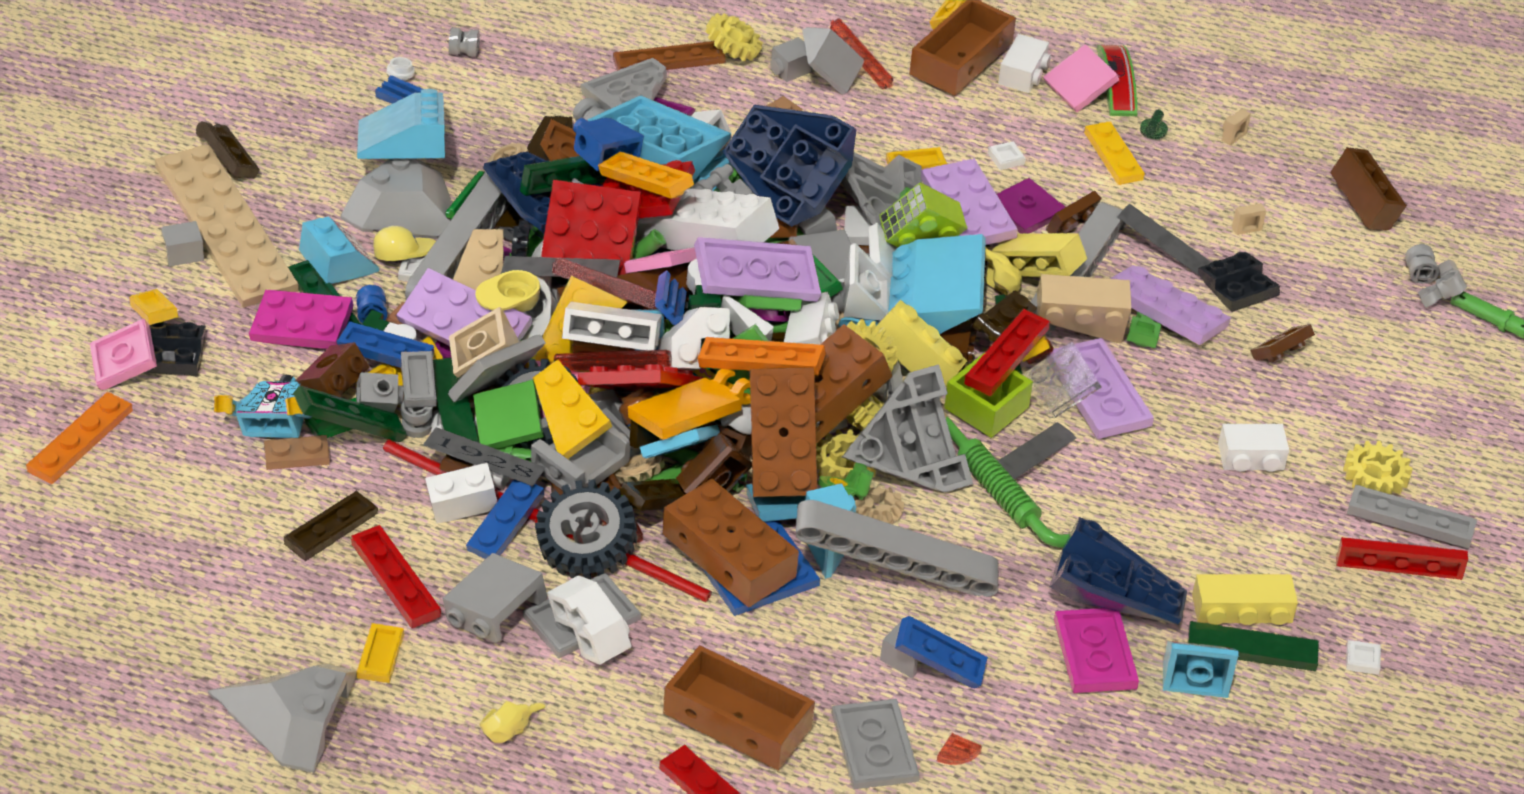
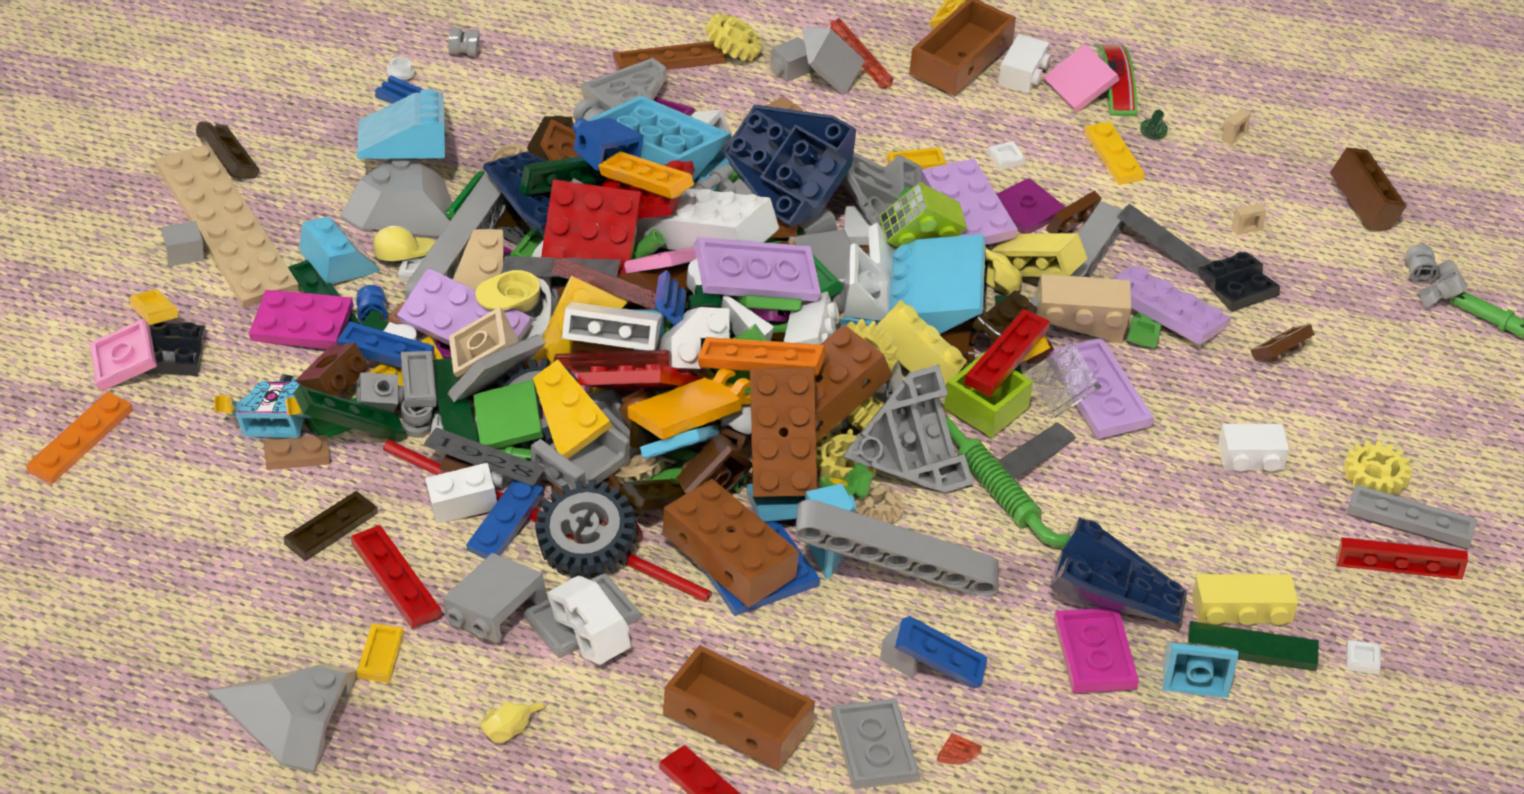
black gear [511,220,530,257] -> none

